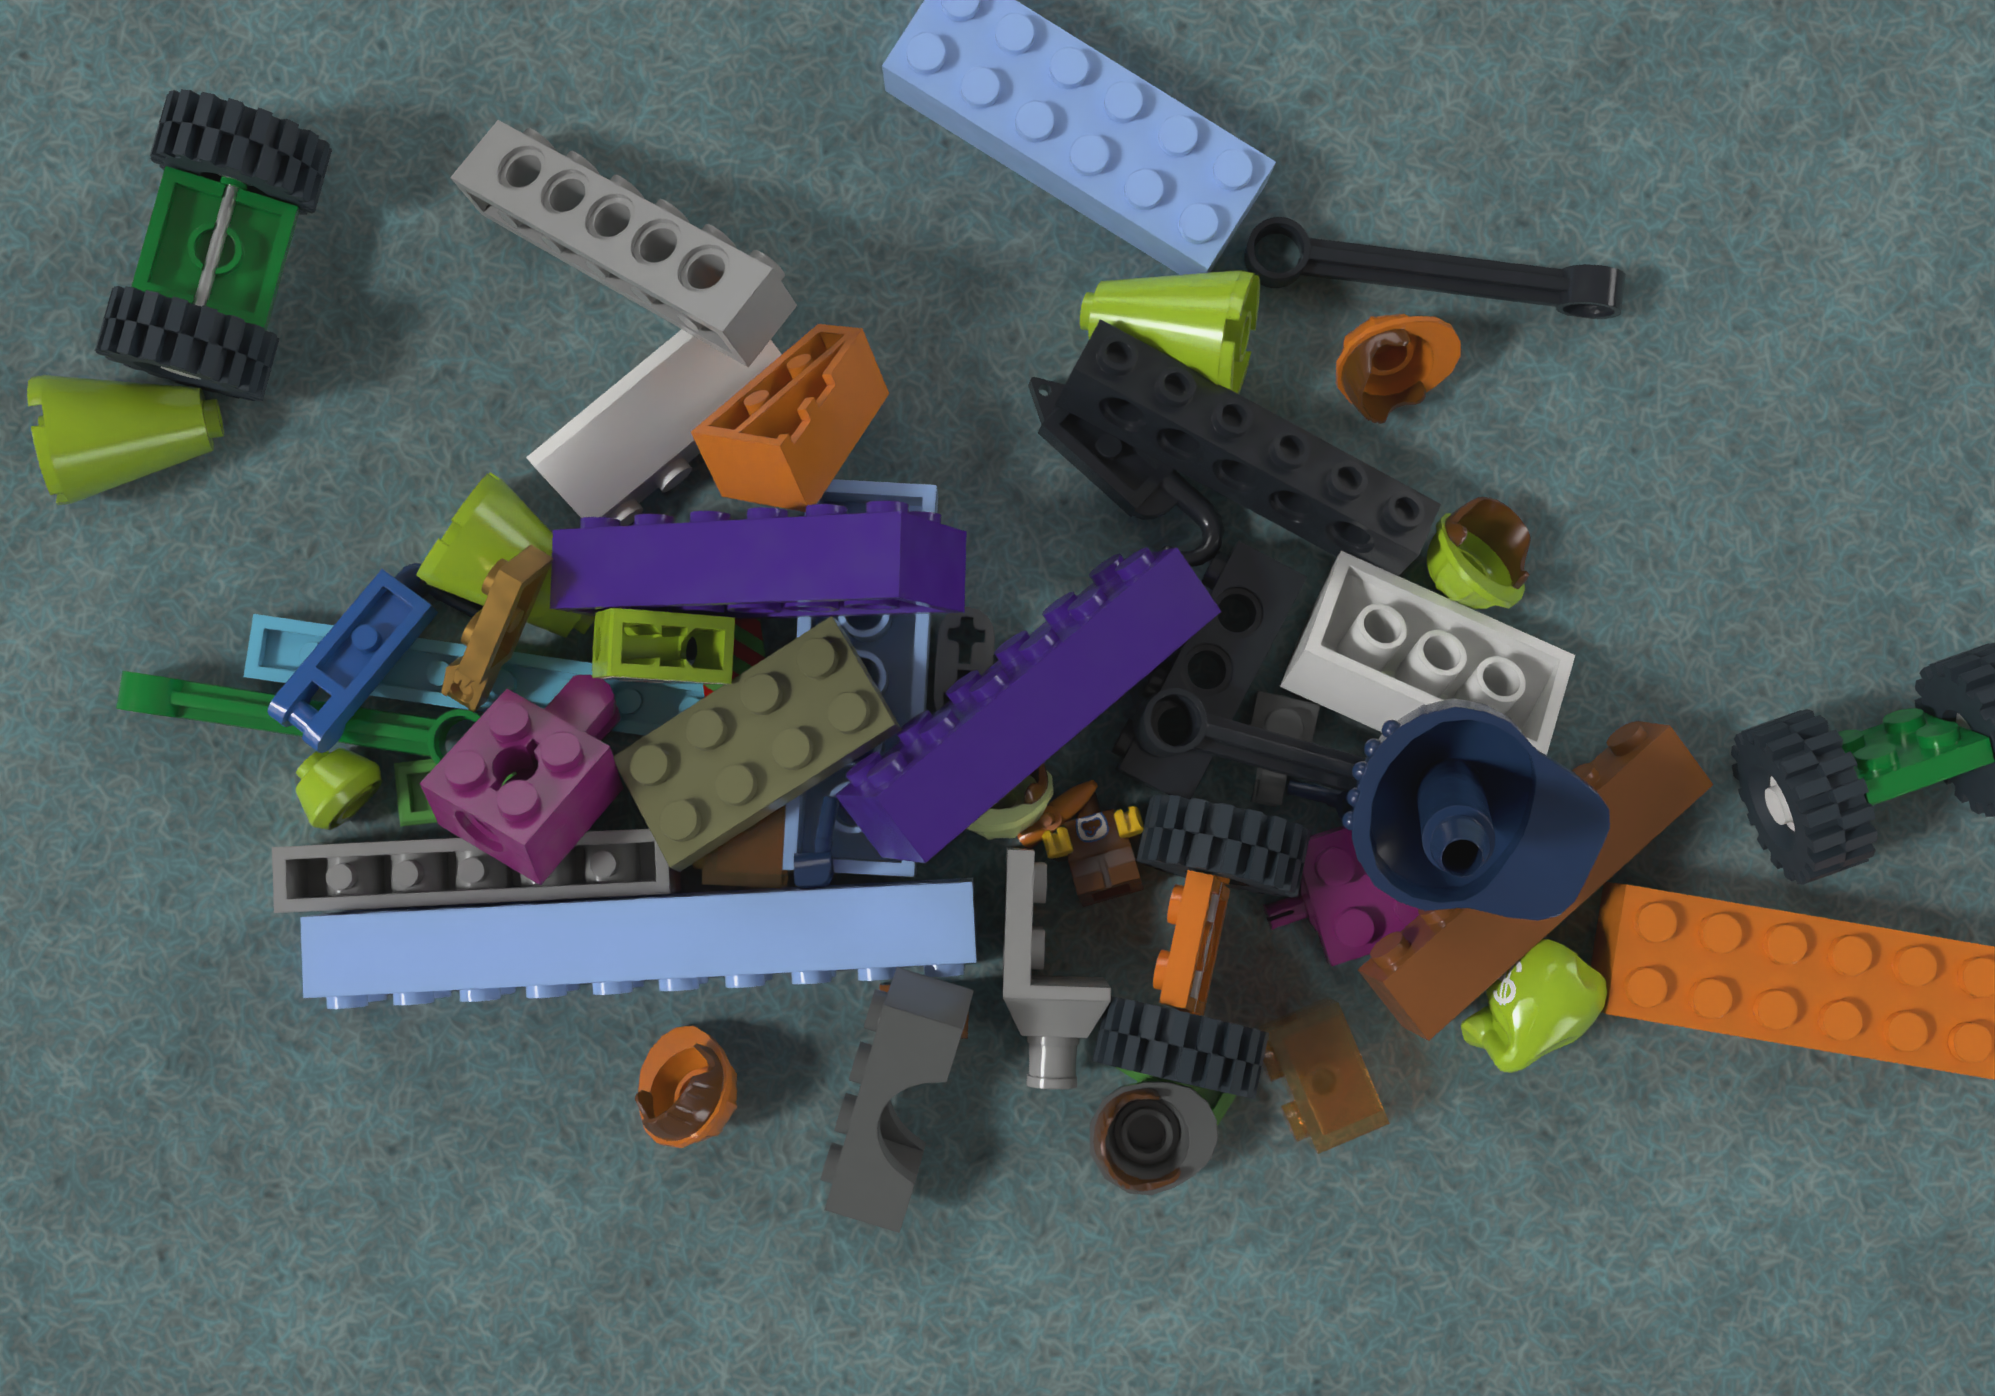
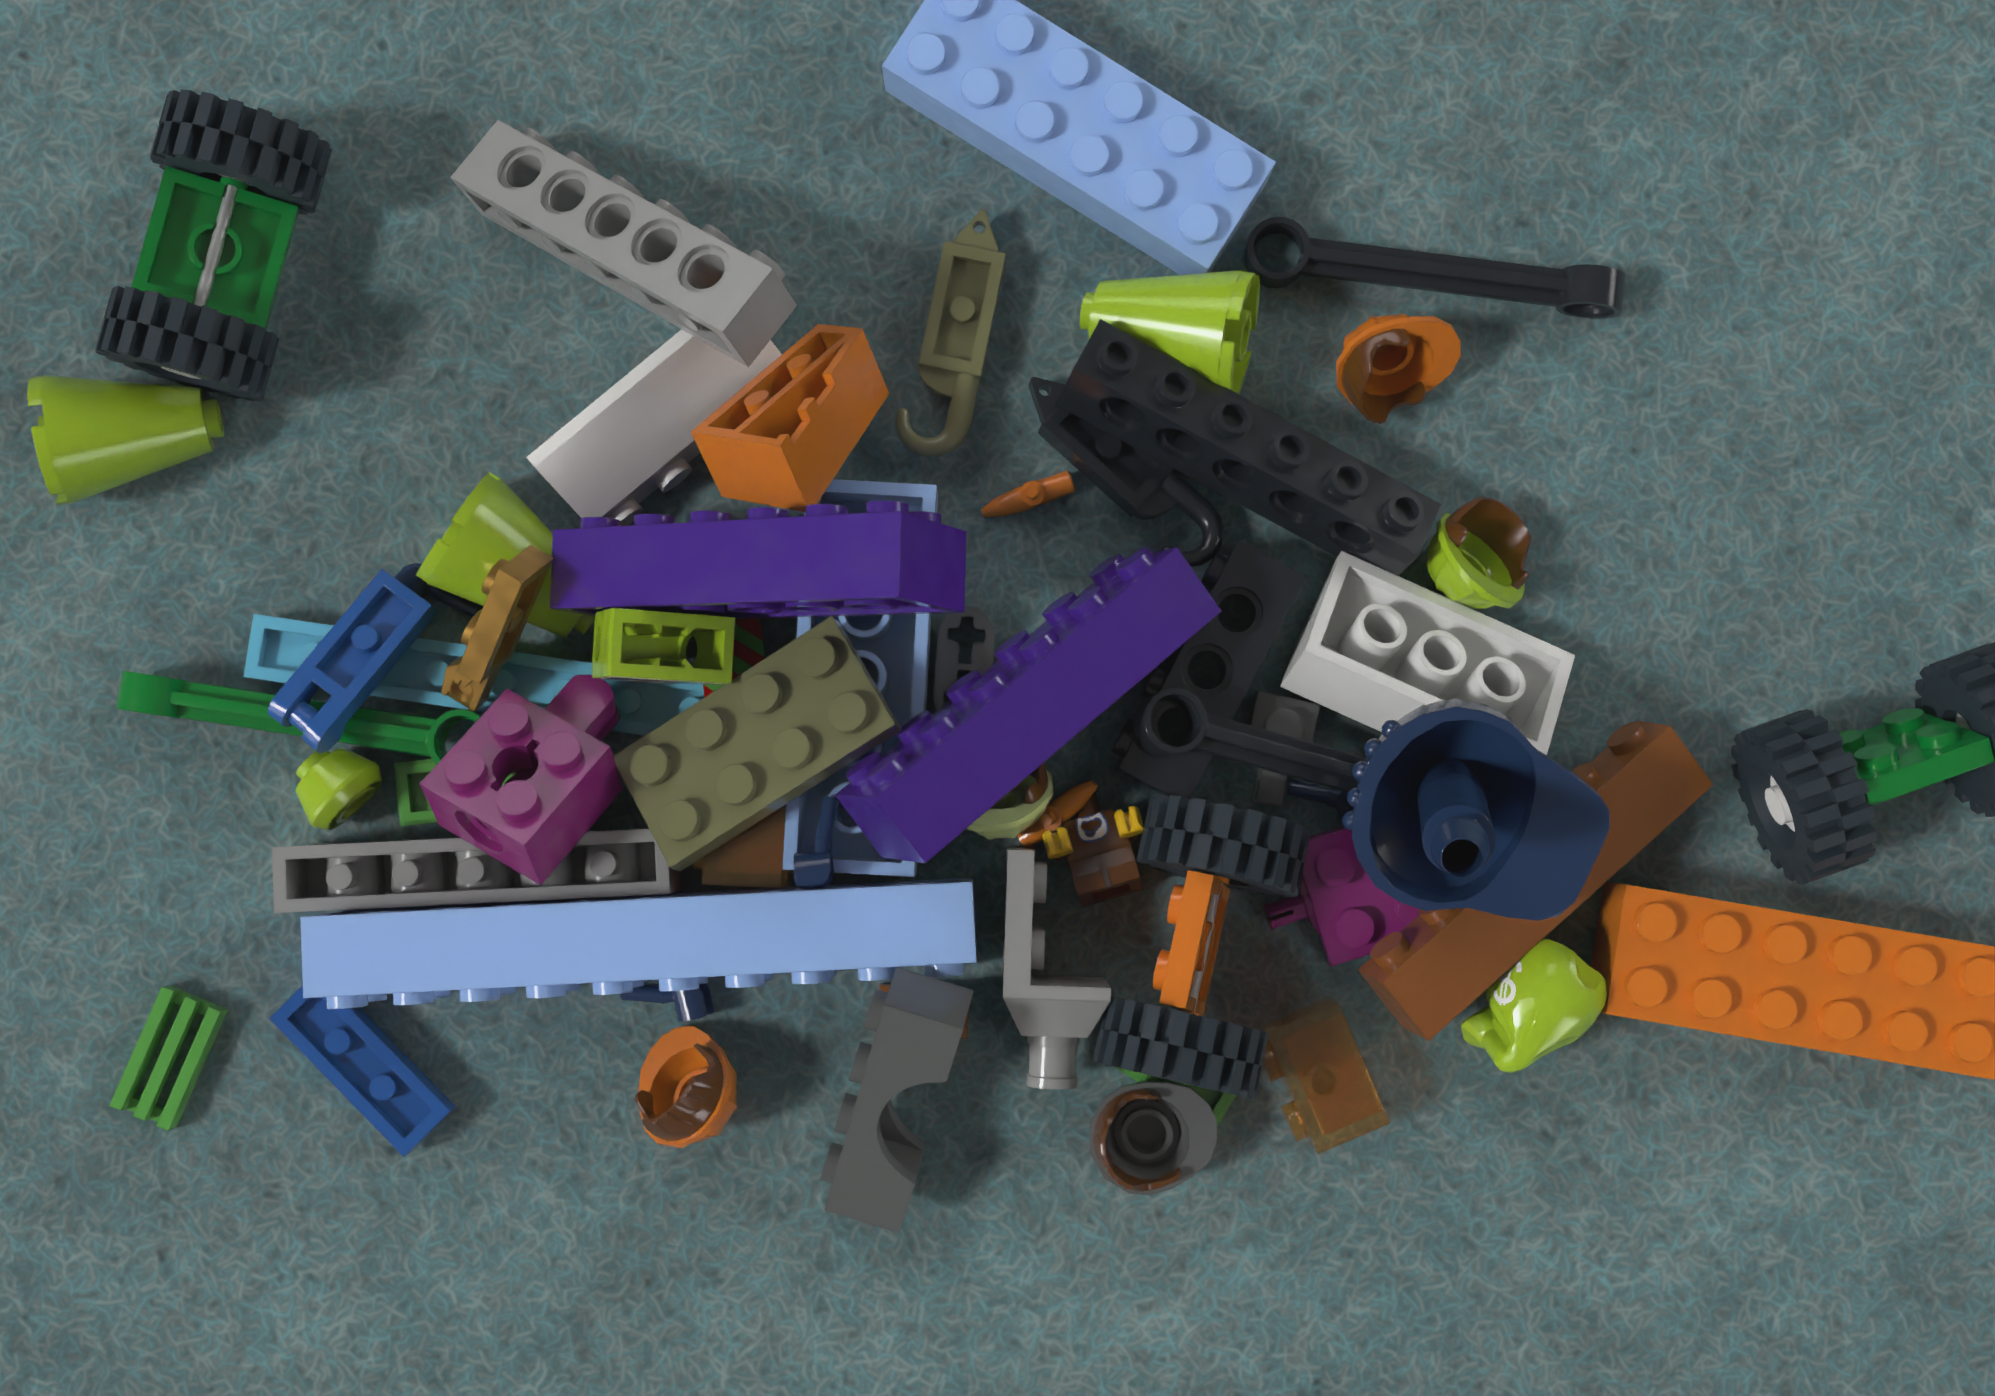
none -> bright green tile [109,985,228,1131]
none -> blue plate [269,986,457,1157]
none -> dark blue hand [621,983,714,1022]
none -> olive plate [895,209,1006,457]
none -> orange helmet [981,470,1076,517]

